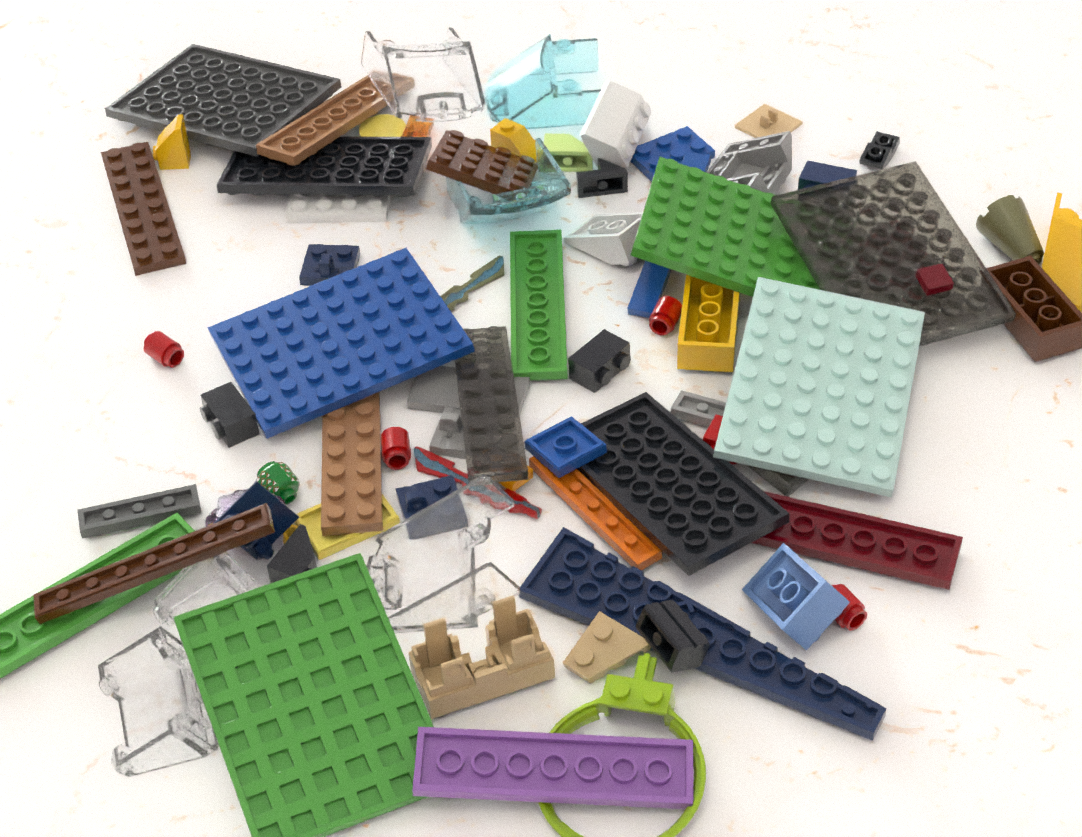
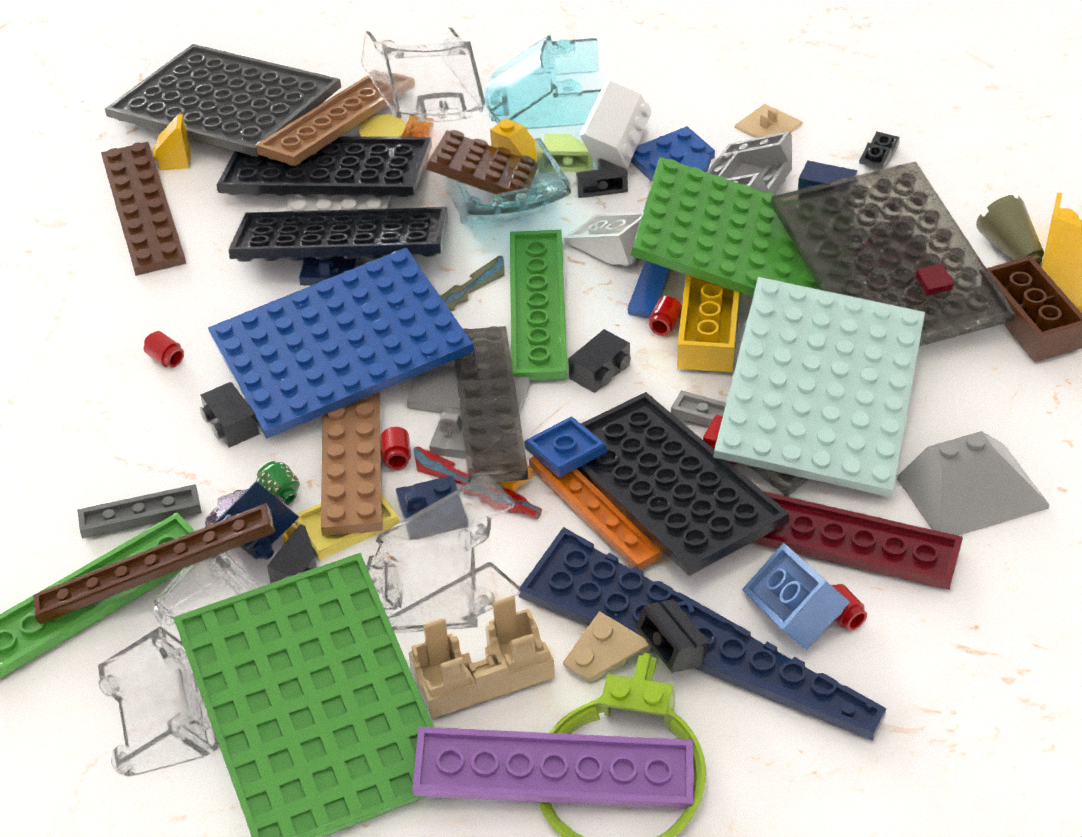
none -> black plate [228,207,448,262]
none -> light grey slope [897,431,1050,536]

